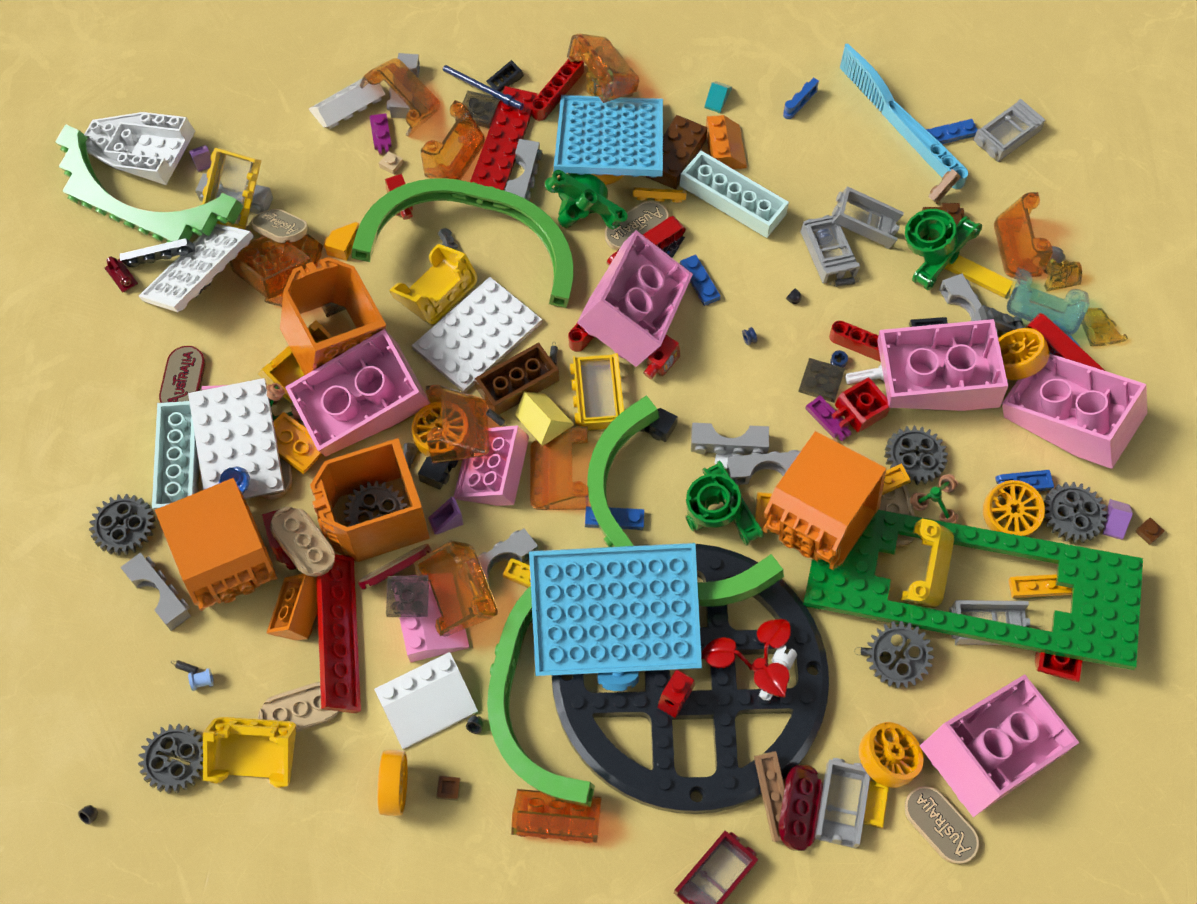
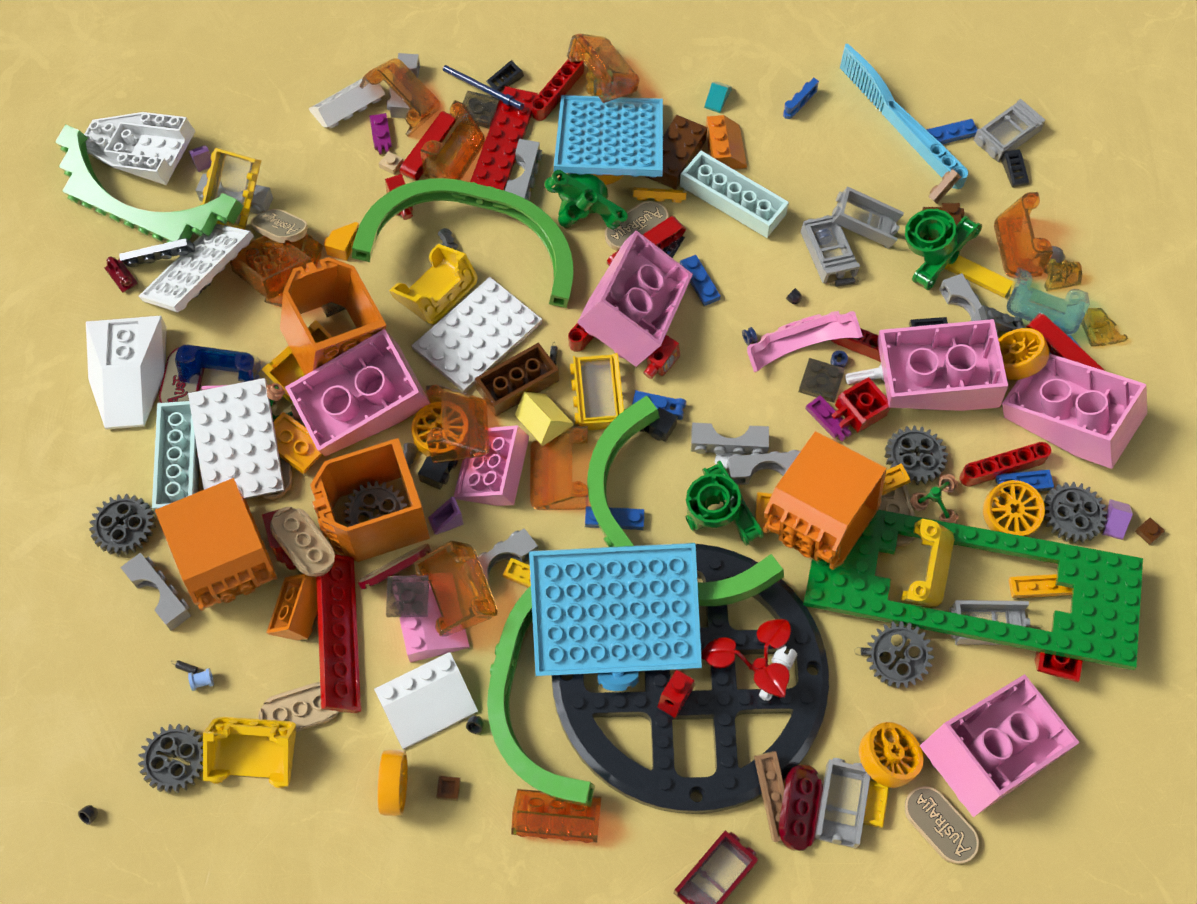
blue hair [218,466,250,494] -> none
dark grey piece [483,408,507,426] -> none
none -> white wedge [86,316,167,430]
none -> clear blue windscreen [175,345,261,383]
none -> red beam [400,111,459,181]
none -> blue plate [632,390,687,420]
none -> bright pink windscreen [747,311,863,372]
none -> red beam [959,442,1052,487]
none -> black slope [1001,149,1029,187]

